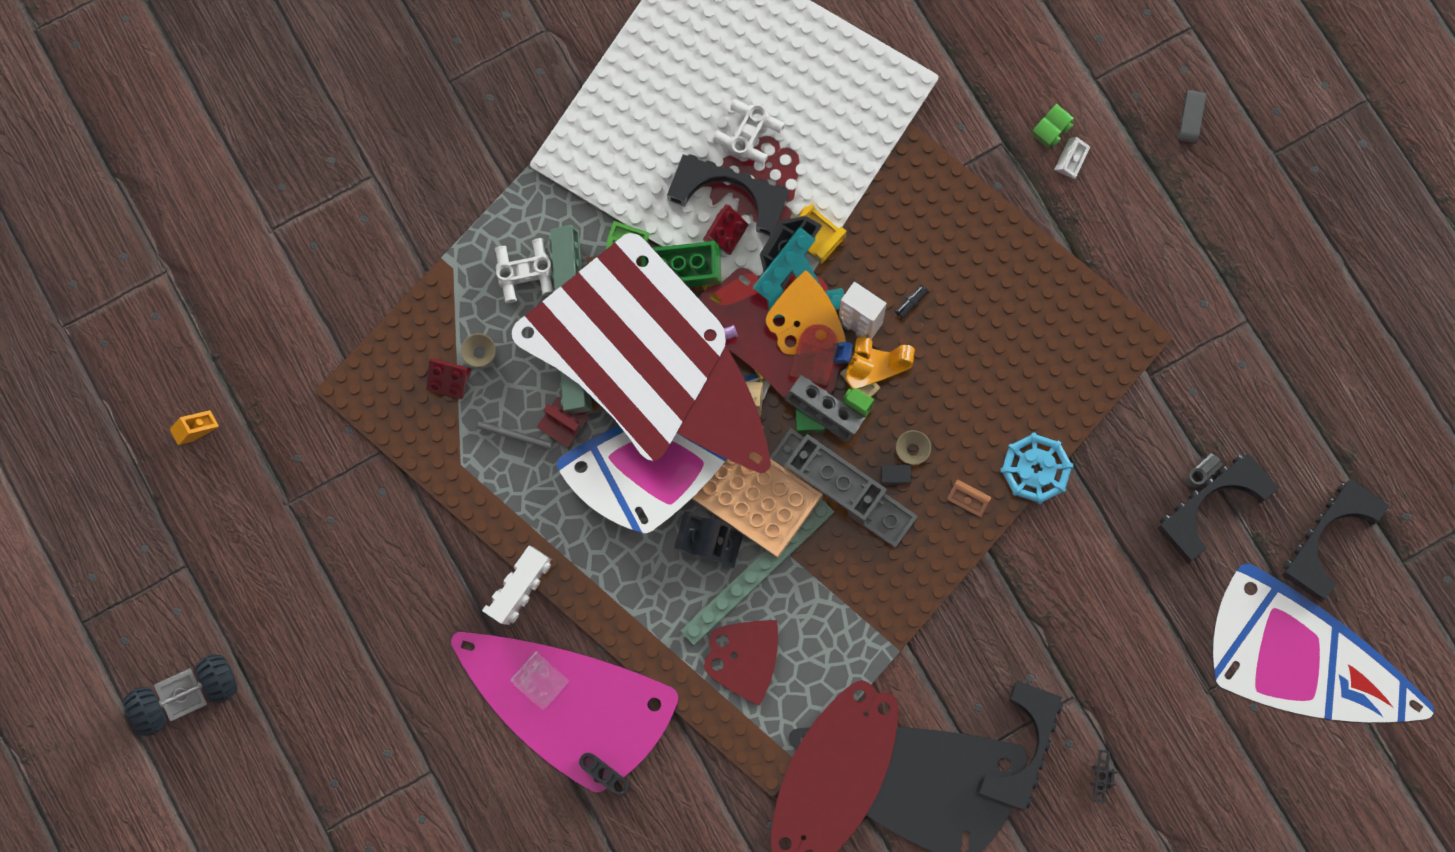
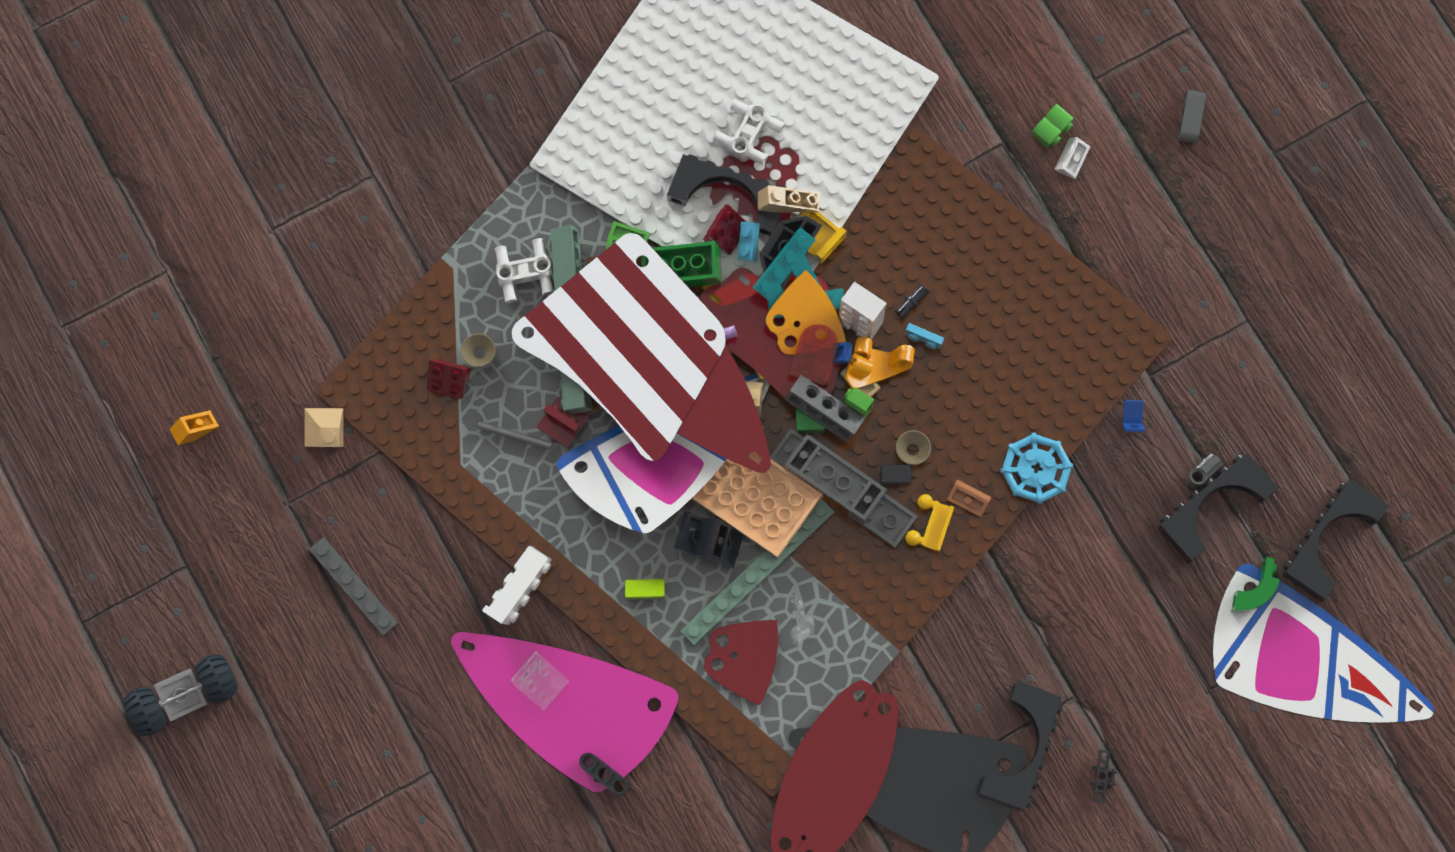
none -> tan slope [305,408,343,447]
none -> dark grey plate [309,537,399,636]
none -> lime slope [625,579,665,600]
none -> medium azure plate [738,222,760,261]
none -> tan slope [758,185,819,213]
none -> clear bracket [789,595,815,646]
none -> medium azure plate [905,323,944,349]
none -> yellow gear [905,494,954,552]
none -> blue bracket [1122,400,1145,432]
none -> green arch [1231,557,1279,613]

